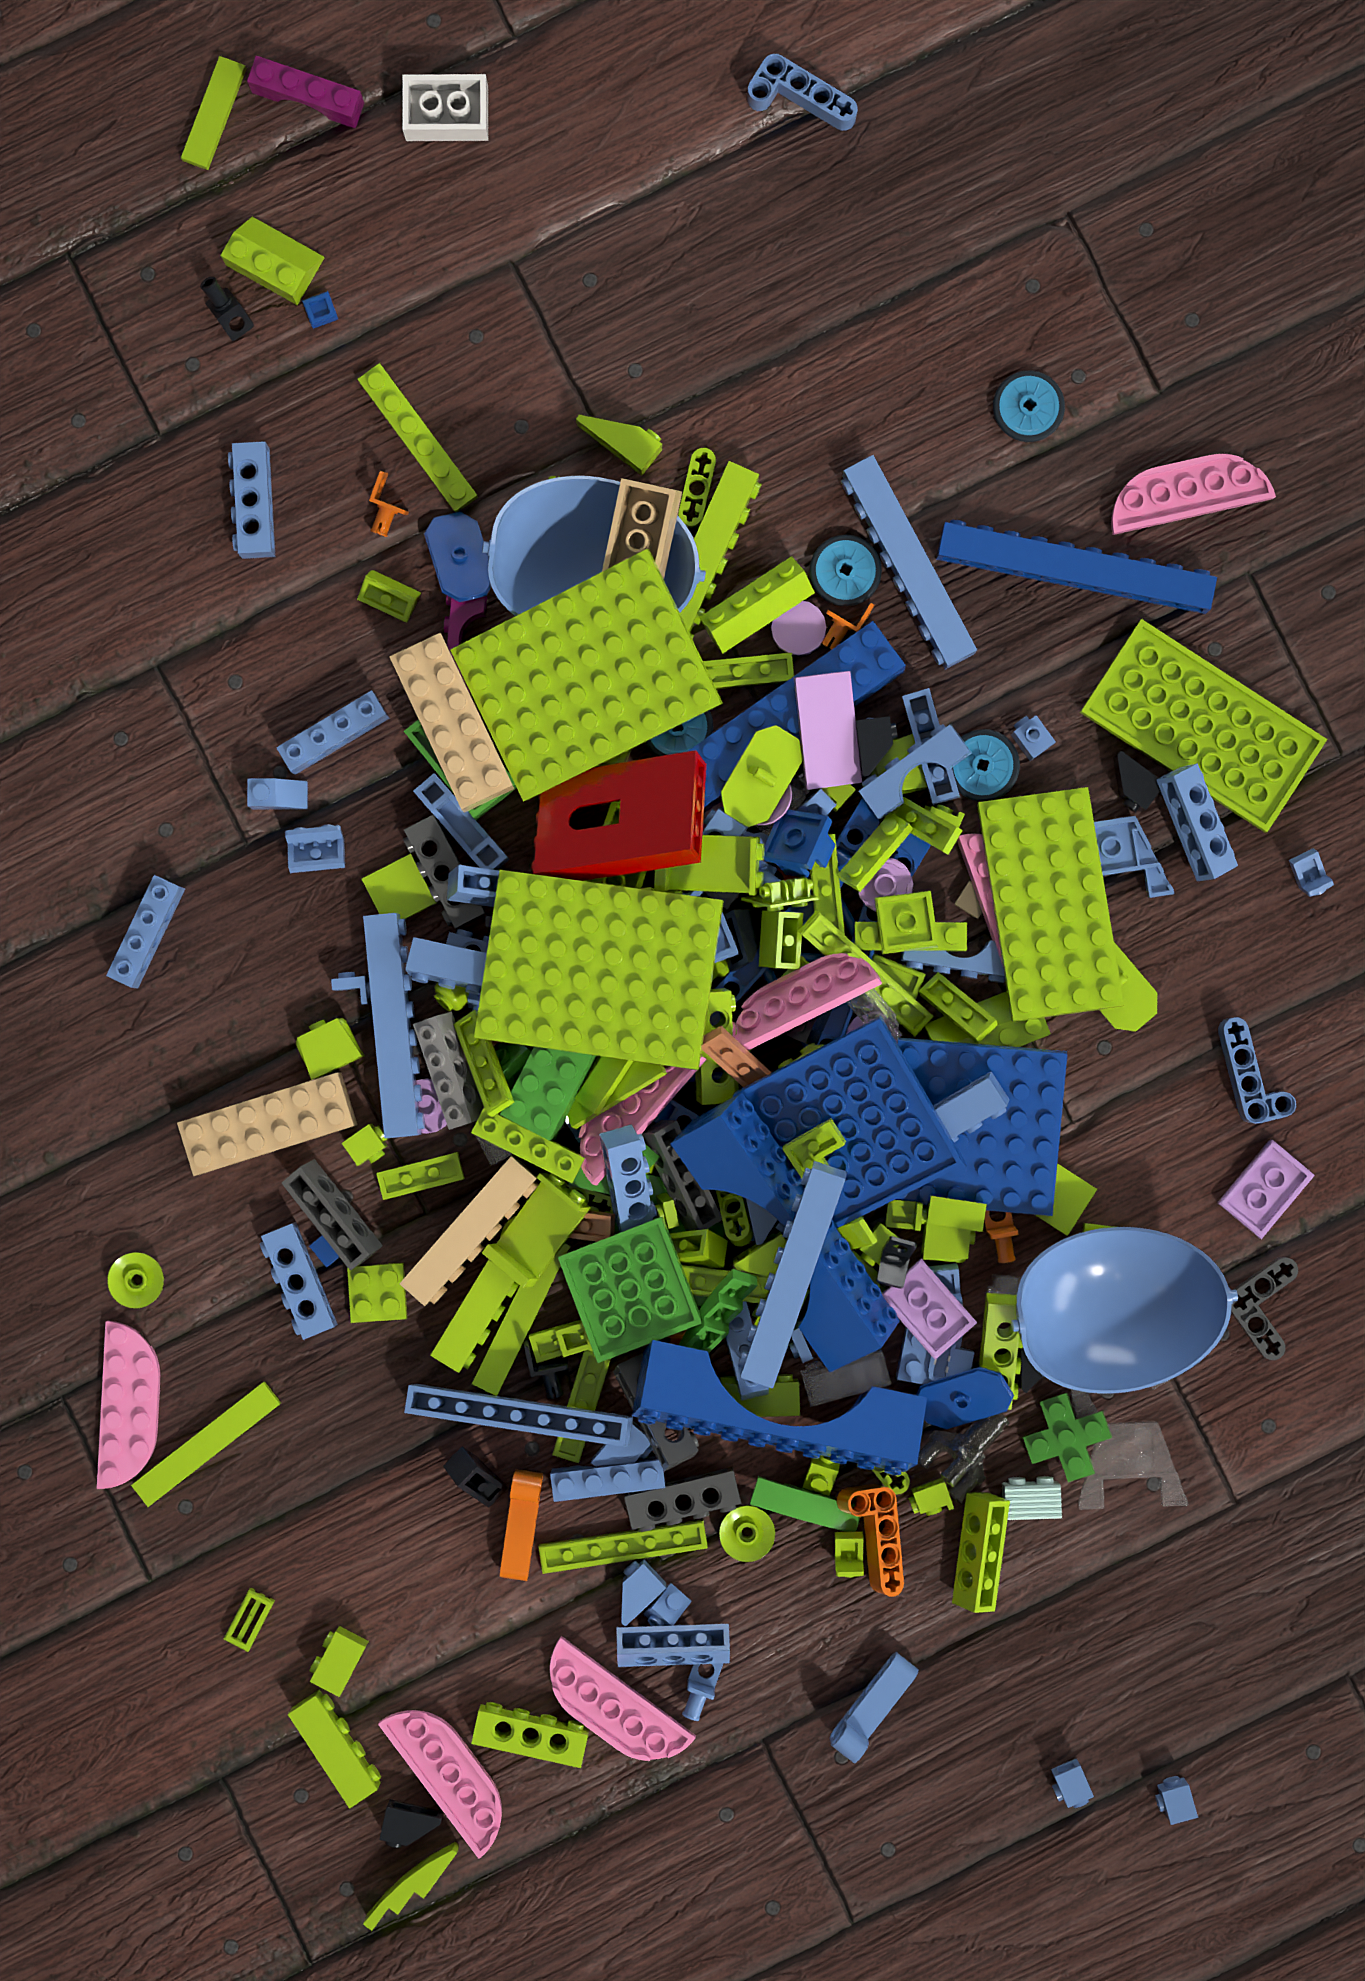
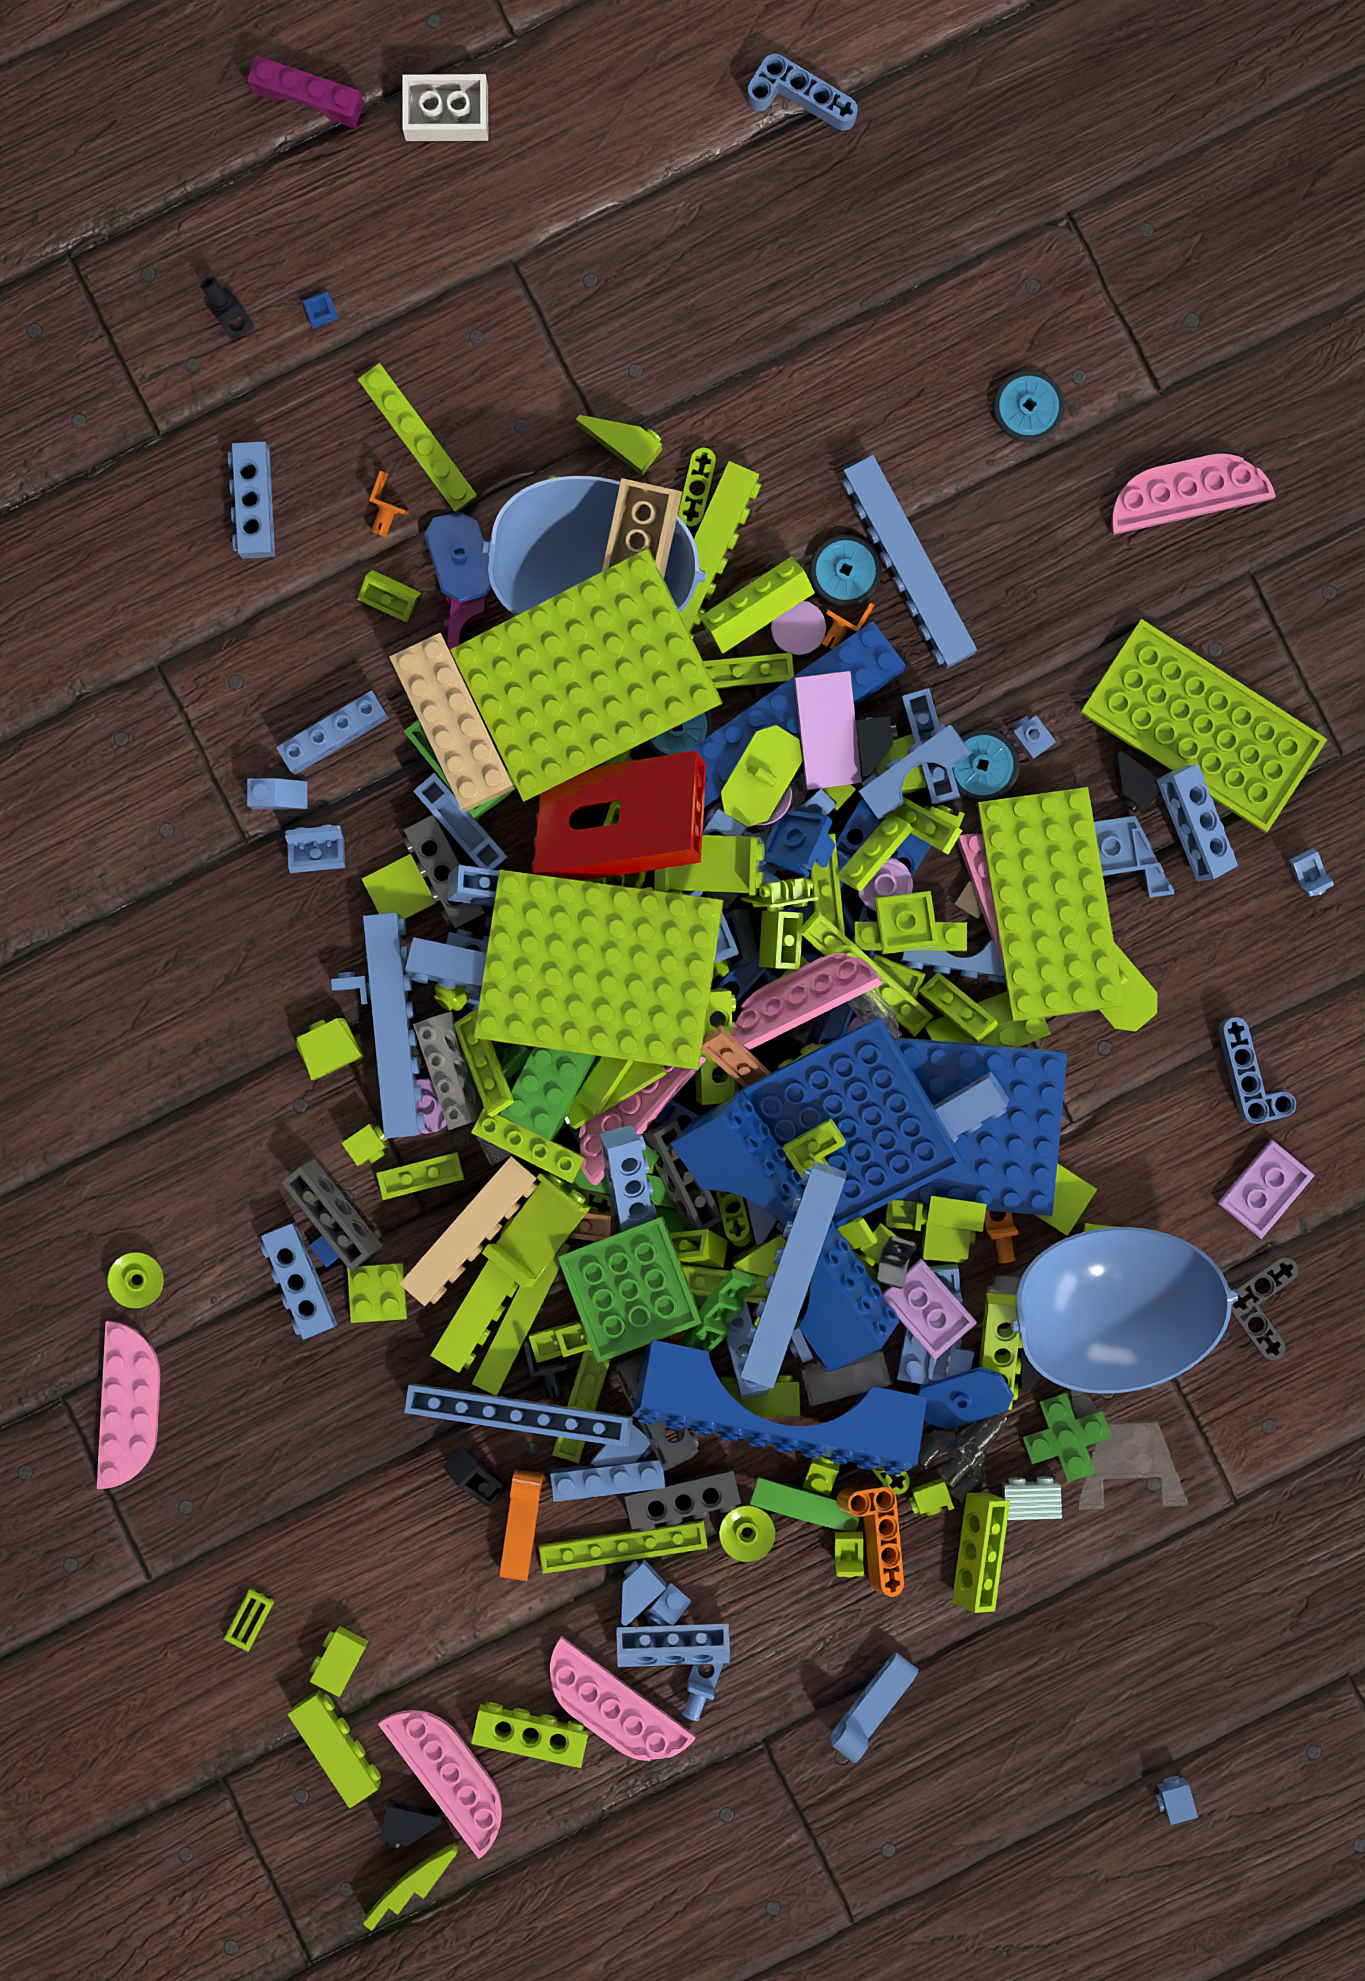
medium blue brick [106,875,185,988] -> none
lime tile [131,1381,281,1507] -> none
tan brick [177,1072,358,1176] -> none
lime tile [181,56,247,170] -> none
lime slope [220,217,324,305] -> none
lime plate [655,1192,679,1229] -> none
blue brick [936,520,1217,614] -> none
medium blue brick [1051,1758,1094,1808] -> none

